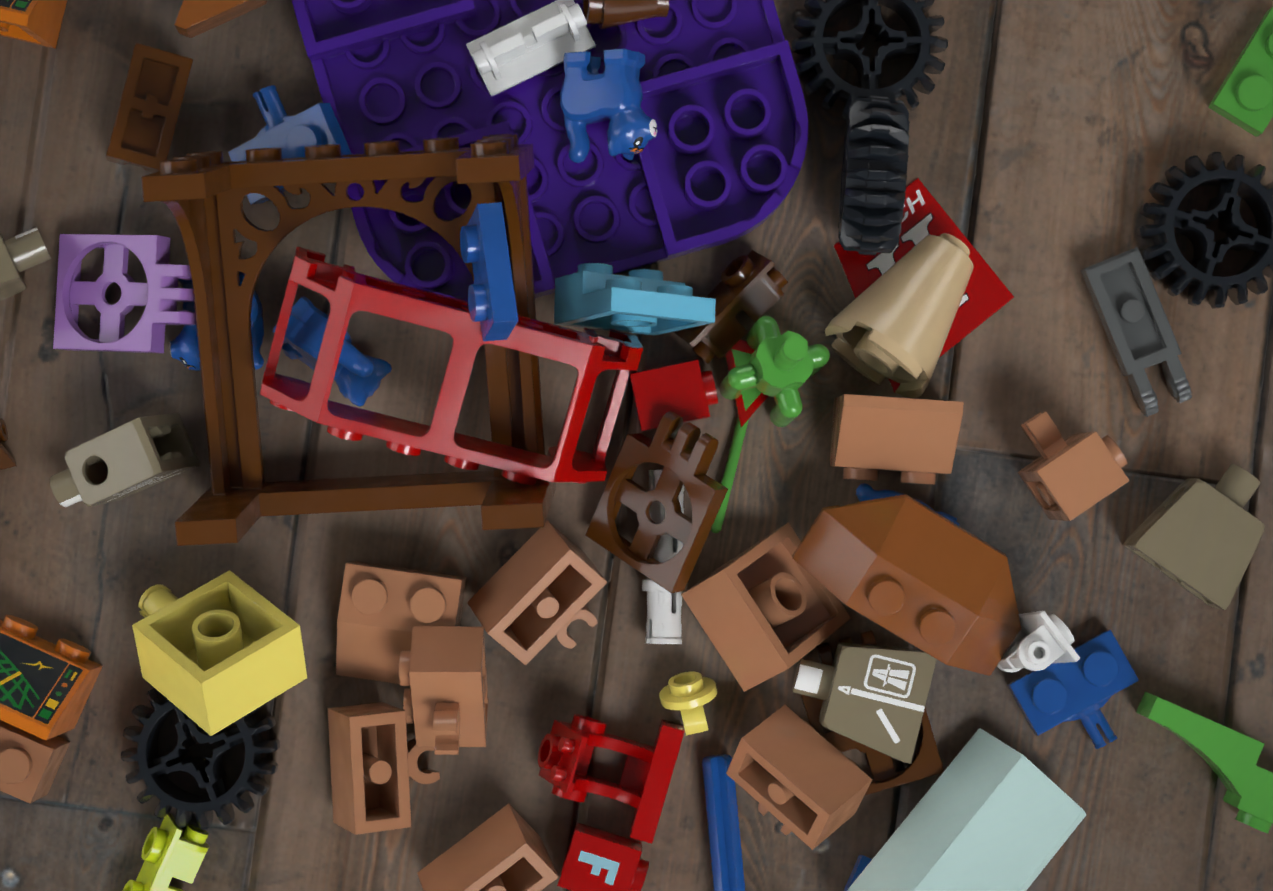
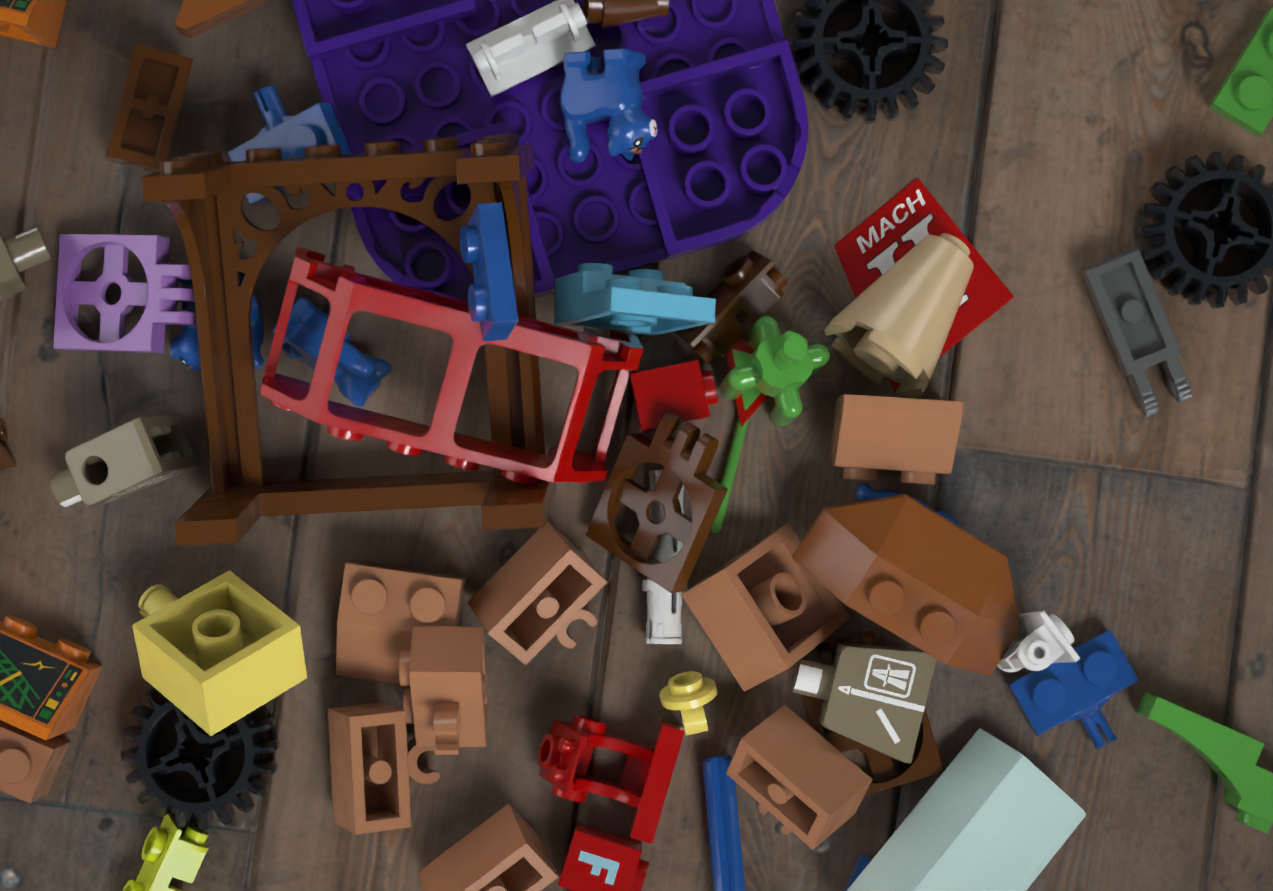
black gear [838,95,910,255] -> none
nougat brick [1018,411,1130,521] -> none
dark tan torso [1123,464,1265,610] -> none

